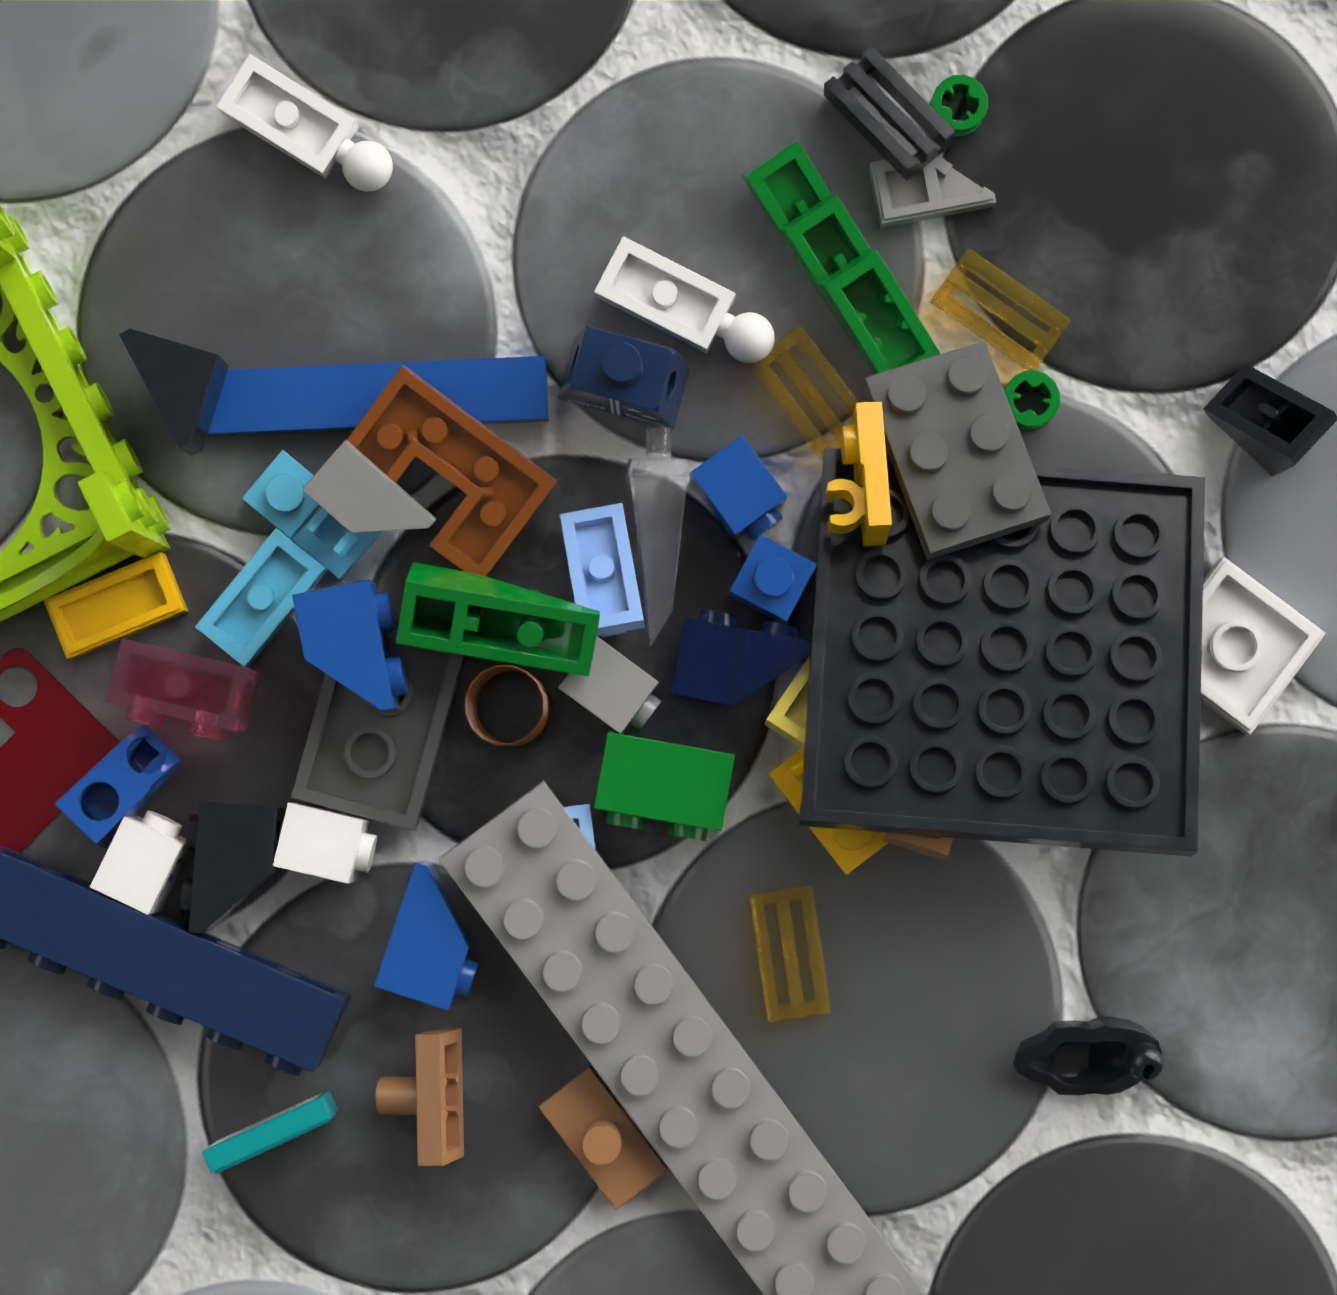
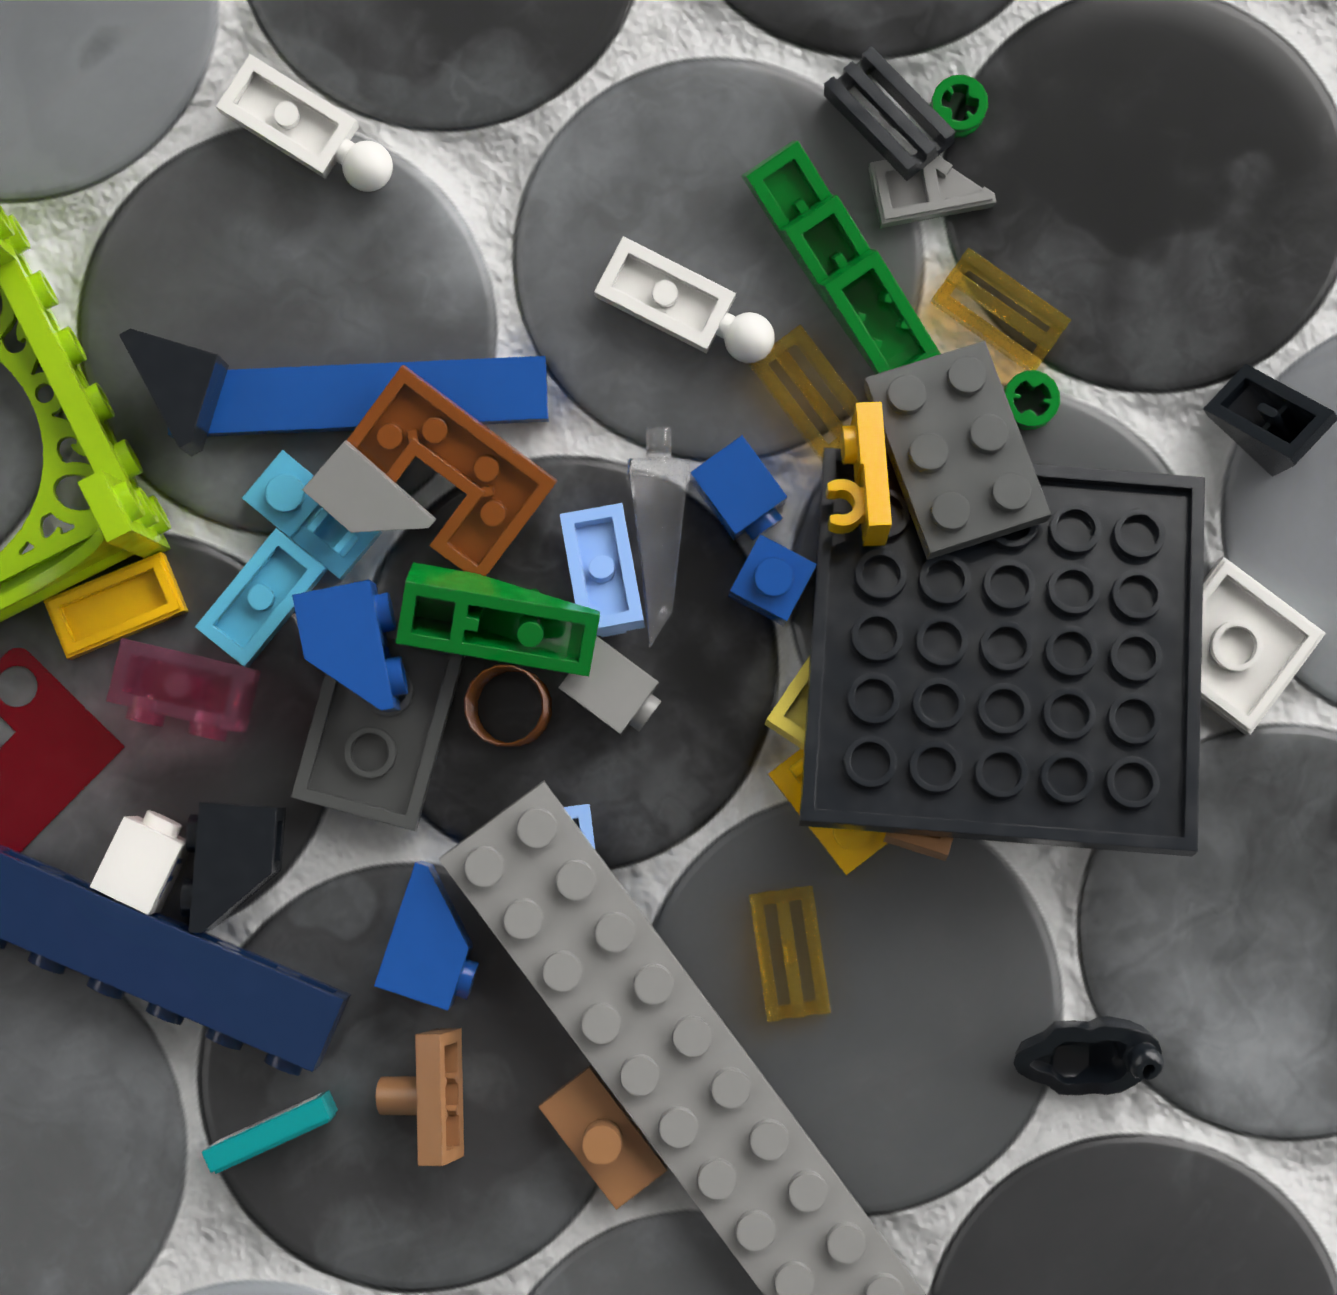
blue leg [55,725,183,849] -> none
white brick [273,802,377,884] -> none
dark blue torso [558,326,690,430] -> none
green brick [594,732,735,841] -> none
clear blue slope [671,609,811,708] -> none

